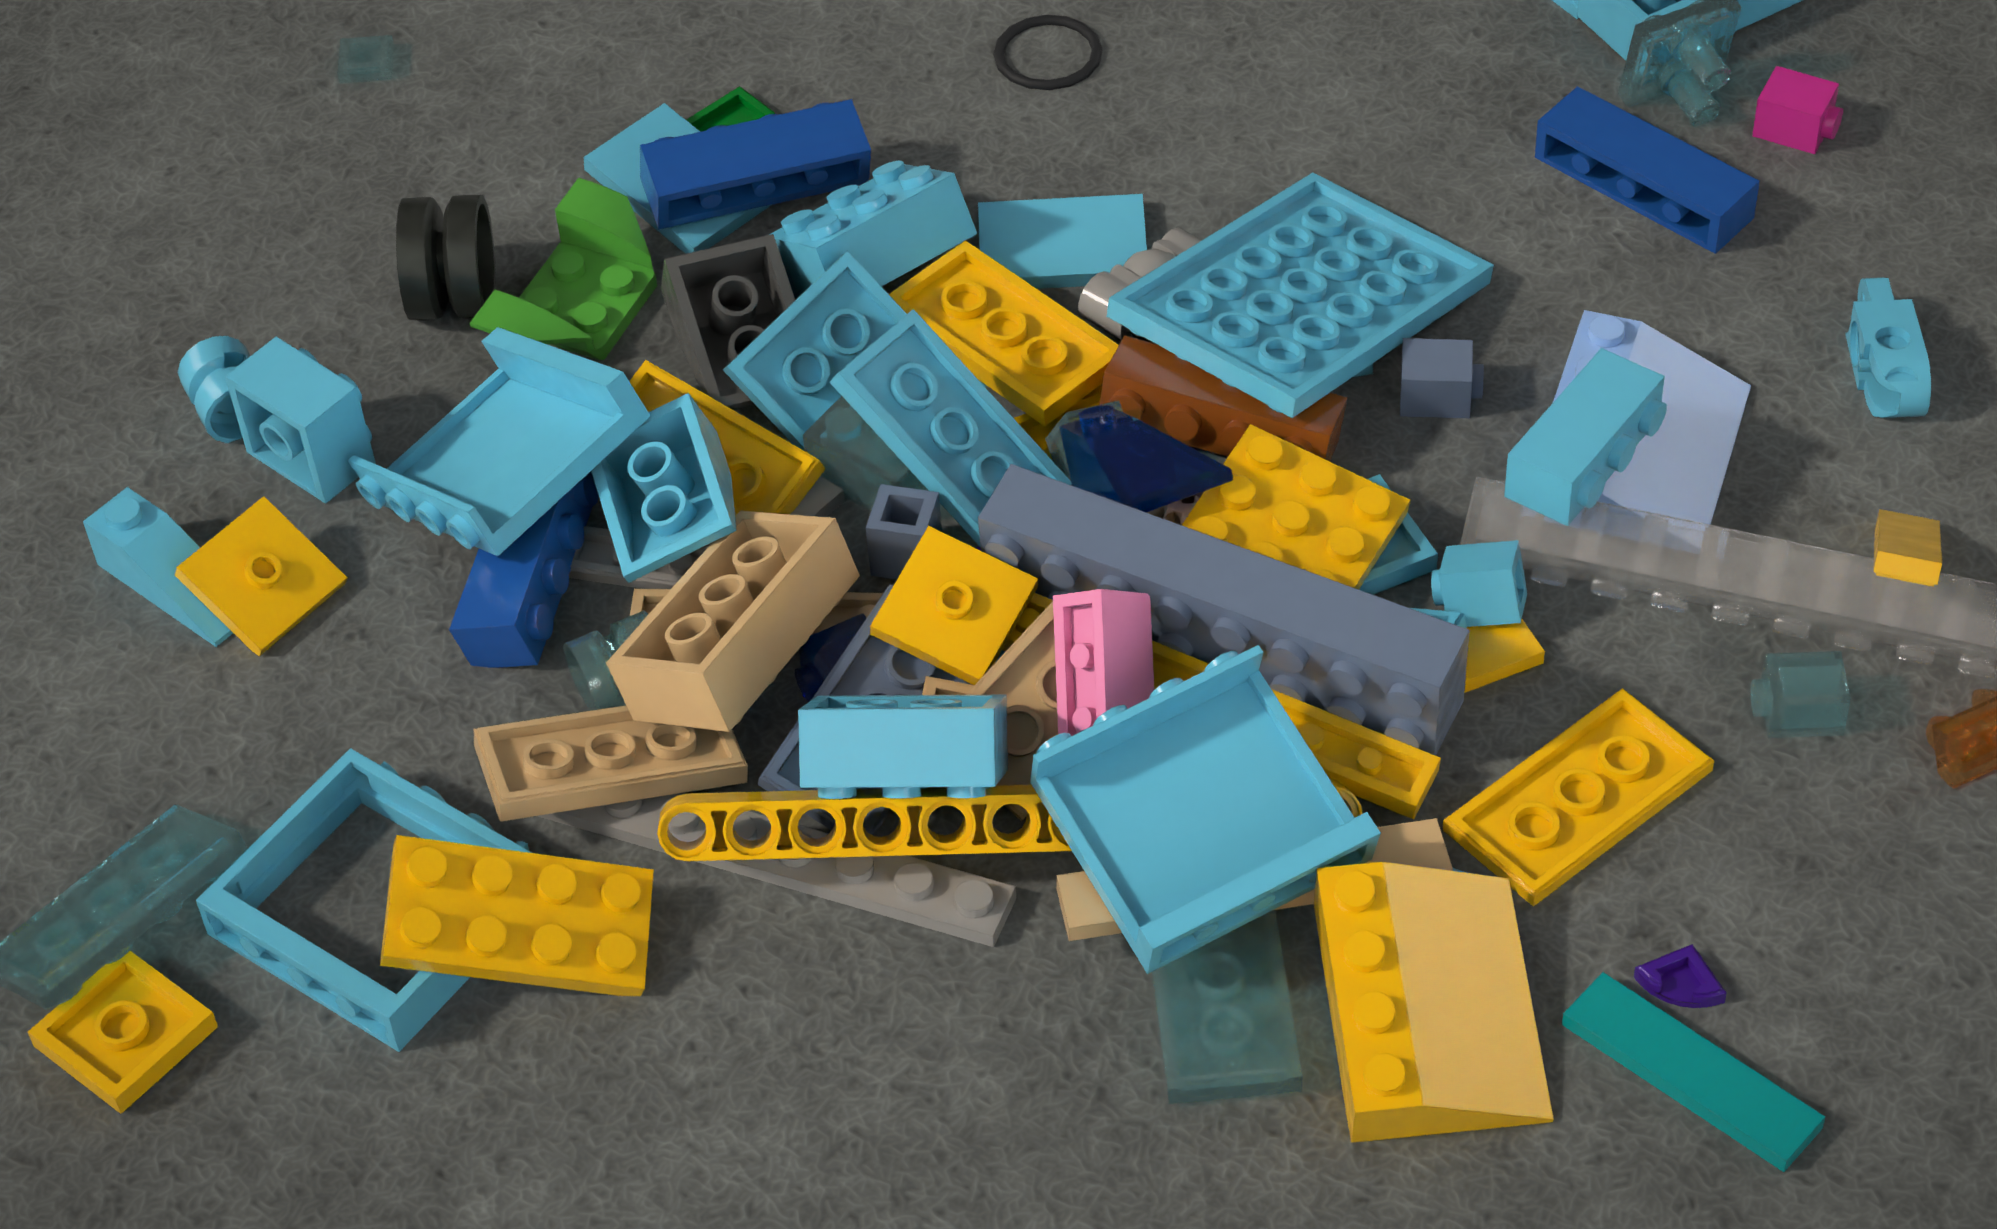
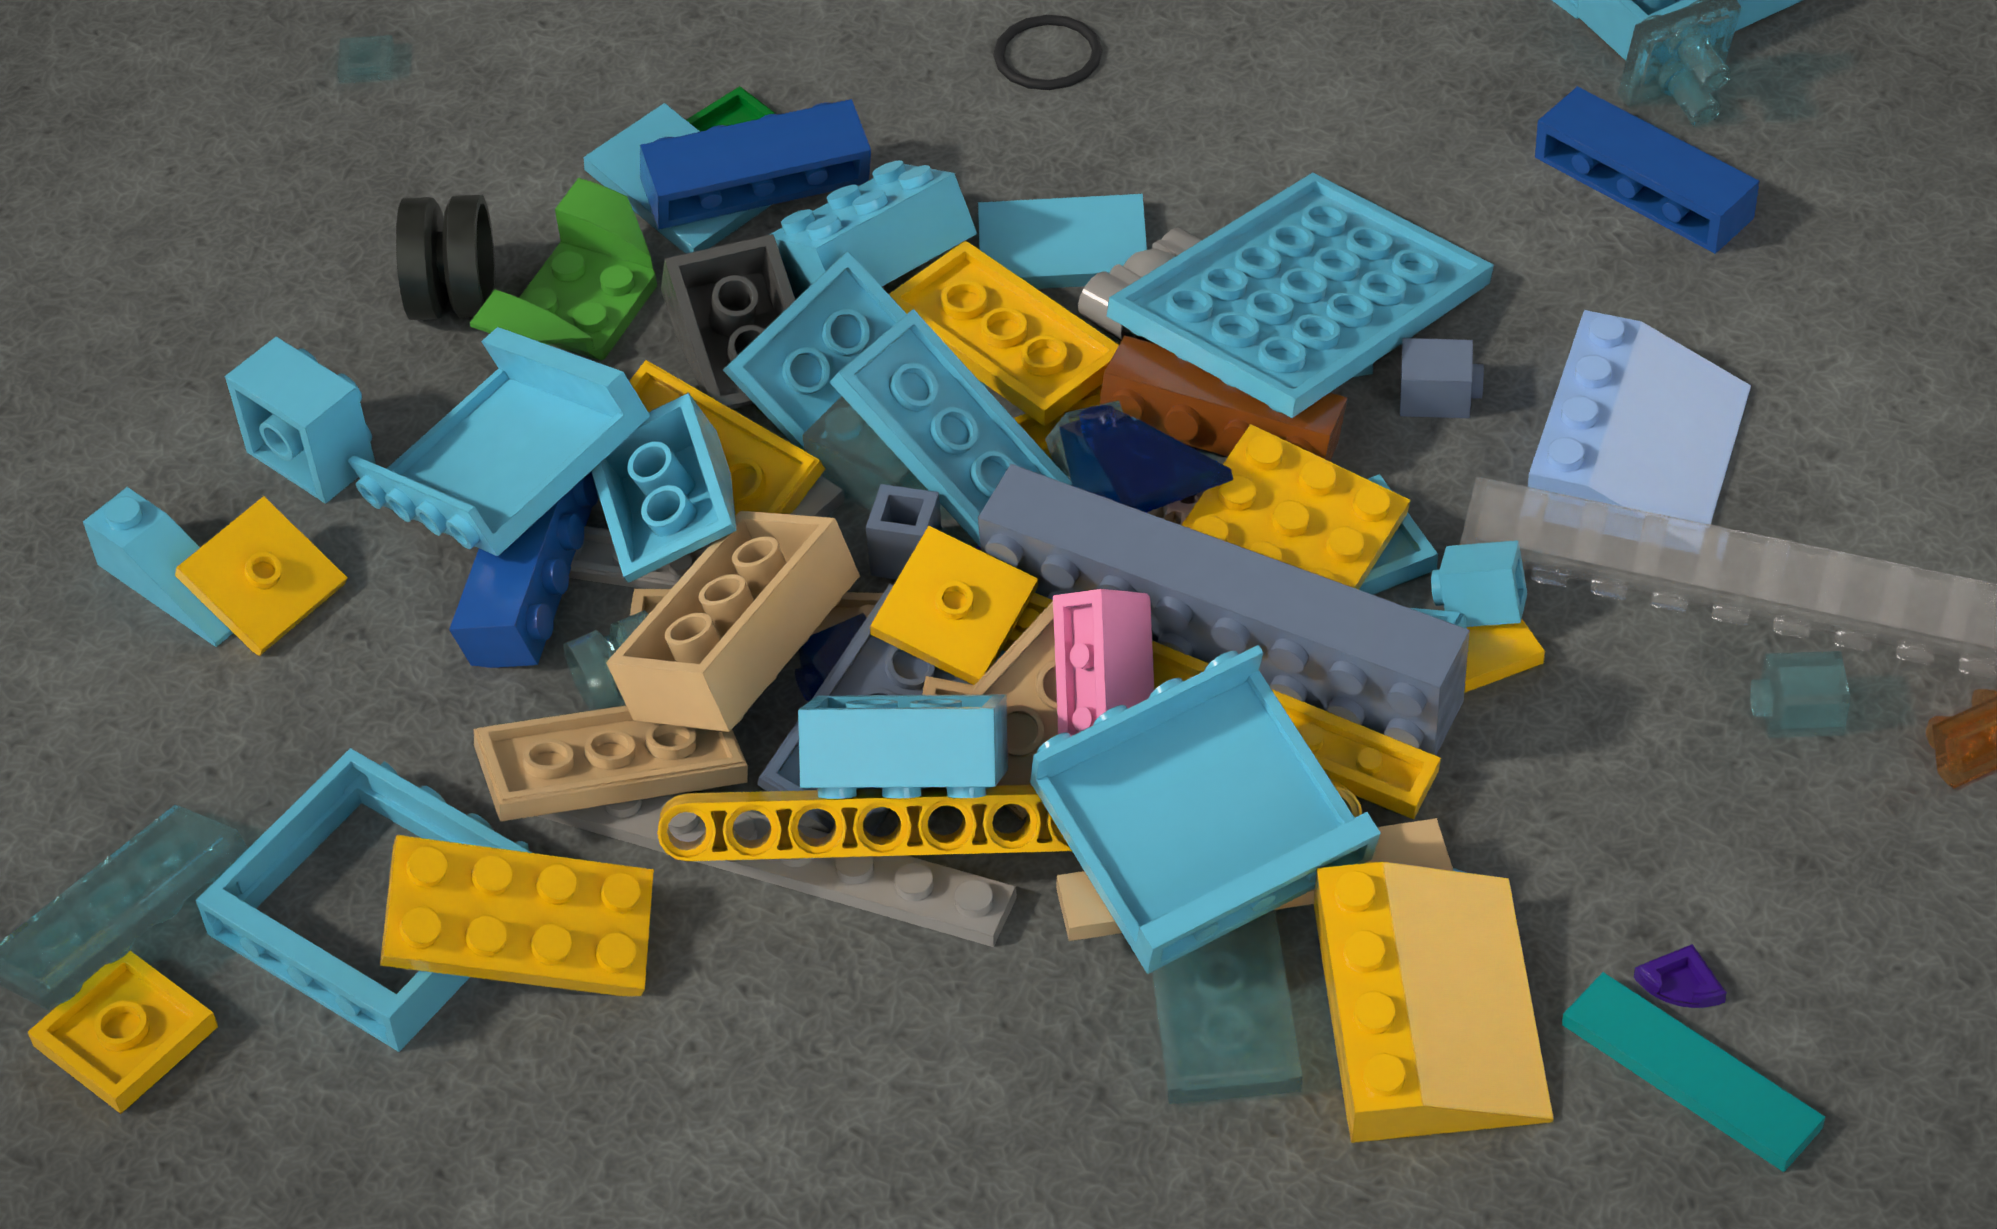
medium azure wheel [178,336,251,443] -> none
yellow tile [1443,688,1714,907] -> none
medium azure brick [1504,348,1667,526] -> none
dark pink brick [1752,66,1843,154] -> none
medium azure piece [1845,277,1931,418] -> none
yellow tile [1873,509,1942,587] -> none

